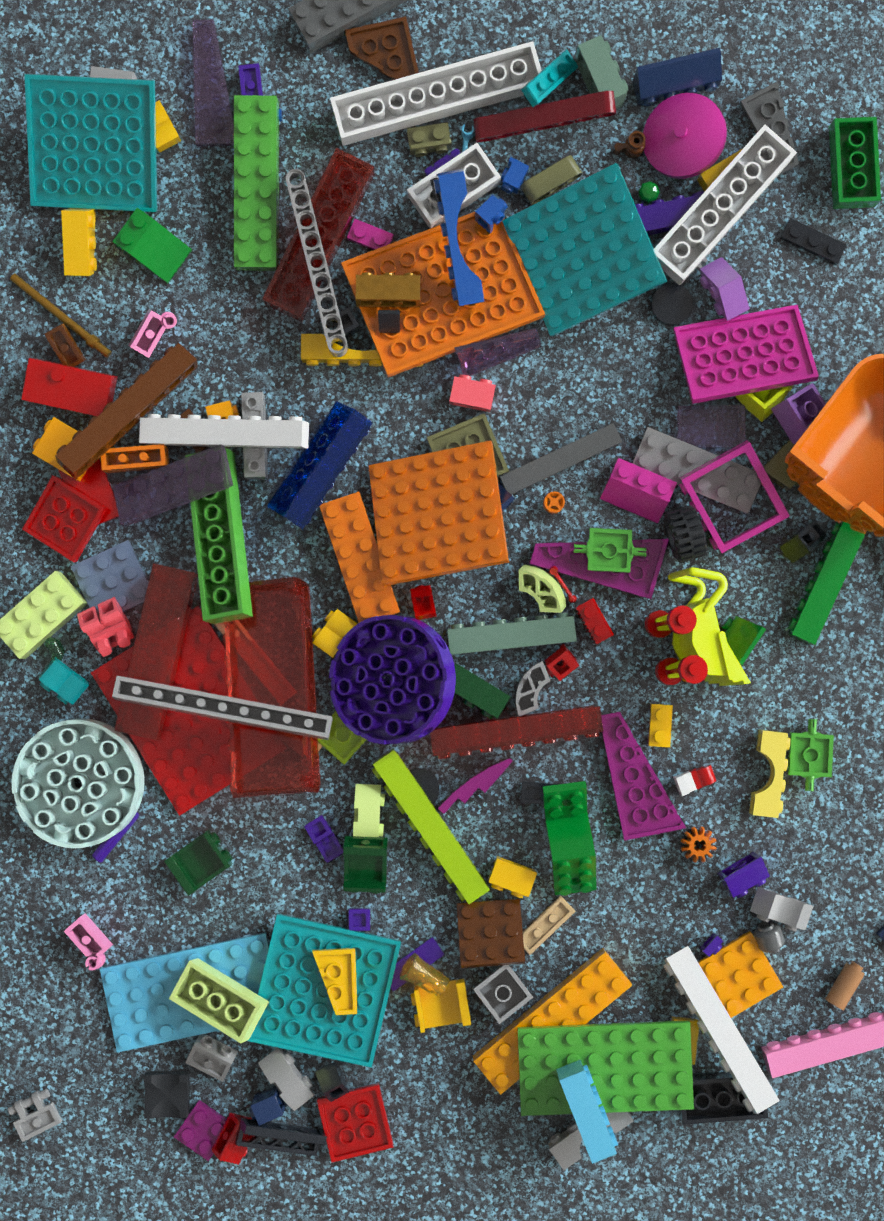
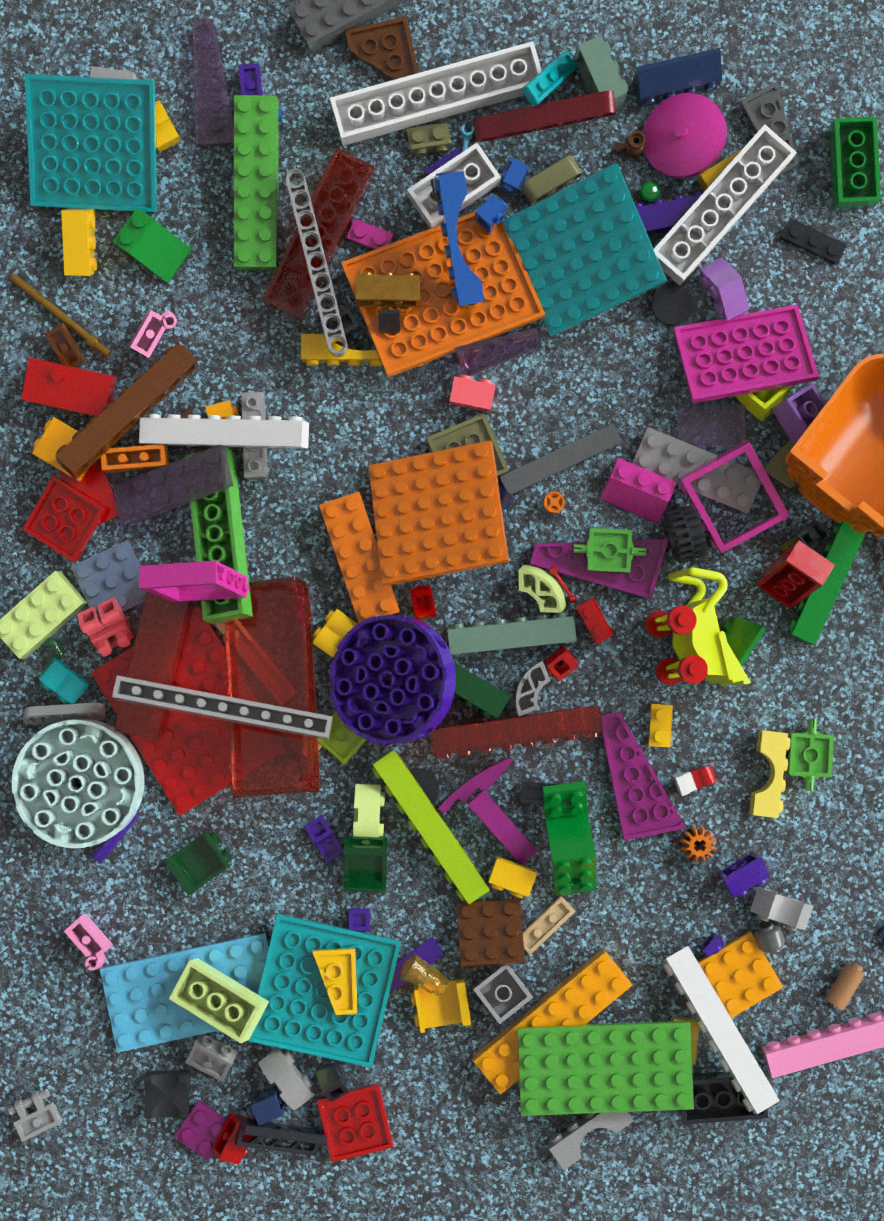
clear blue brick [267,401,373,529] -> none
medium azure brick [556,1060,618,1164] -> none
none -> light grey beam [23,703,106,725]
none -> dark pink window [139,561,250,603]
none -> magenta slope [467,789,538,865]
none -> red brick [756,540,835,609]

